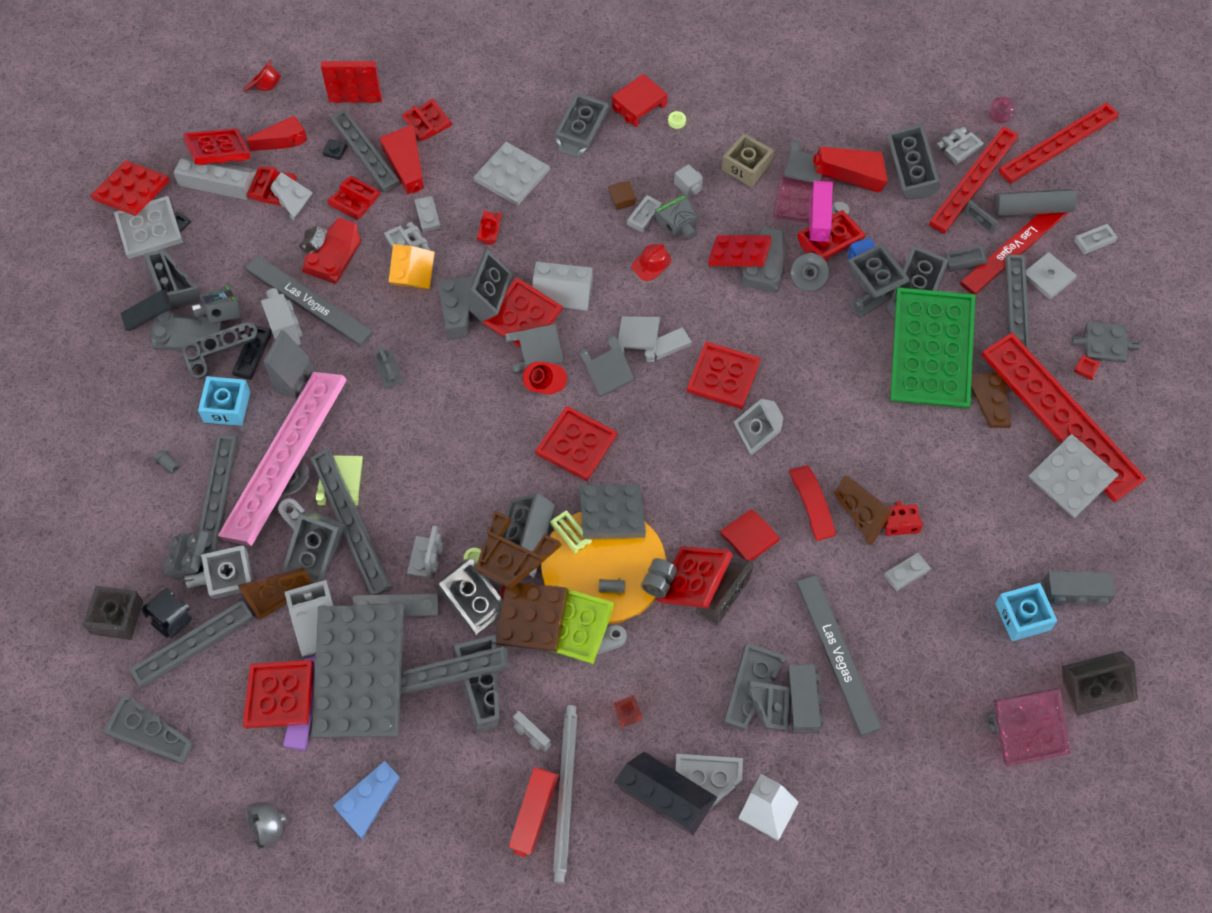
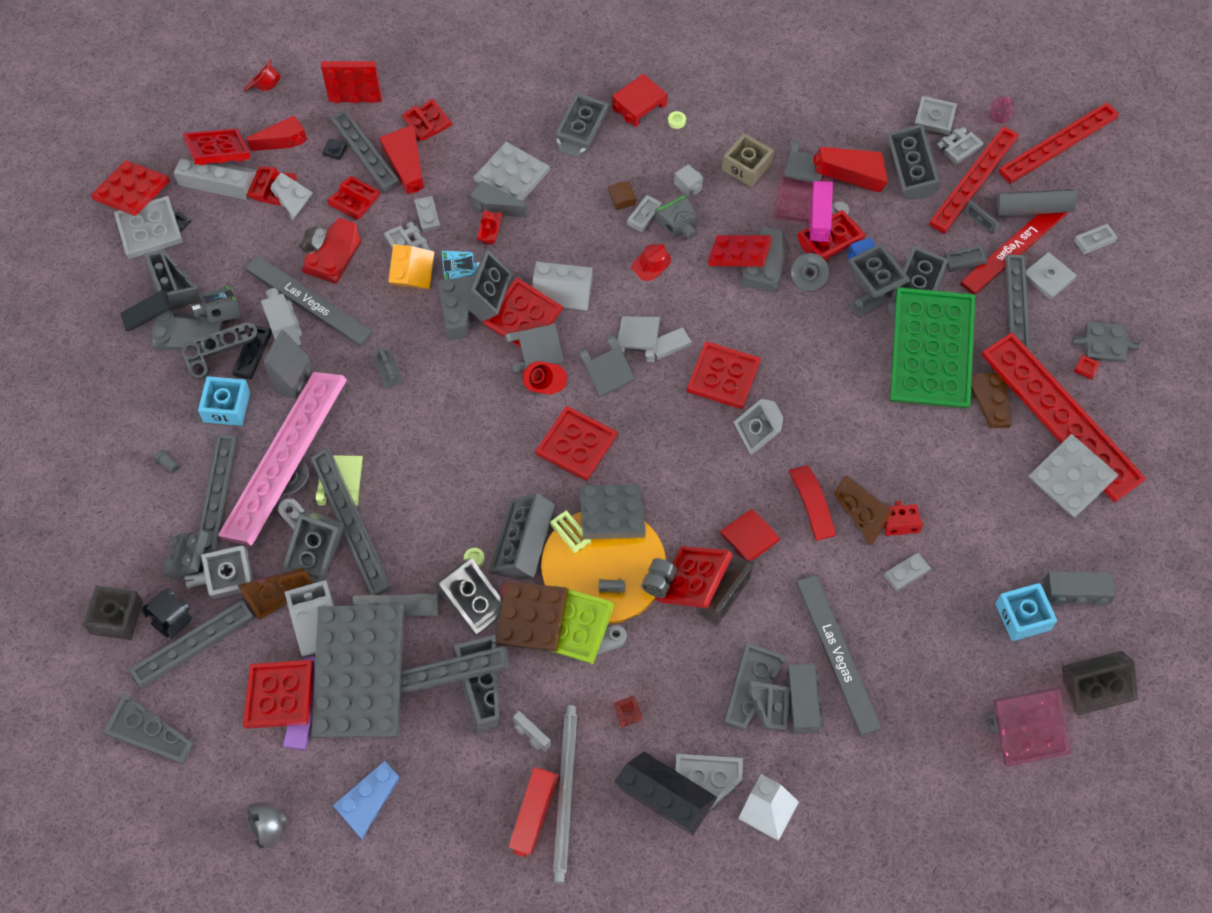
light grey bracket [407,526,443,580] -> none
reddish brown wing [475,511,562,589] -> none
none -> torso [442,251,480,280]
none -> dark grey slope [469,181,529,217]
none -> light grey plate [914,96,957,135]

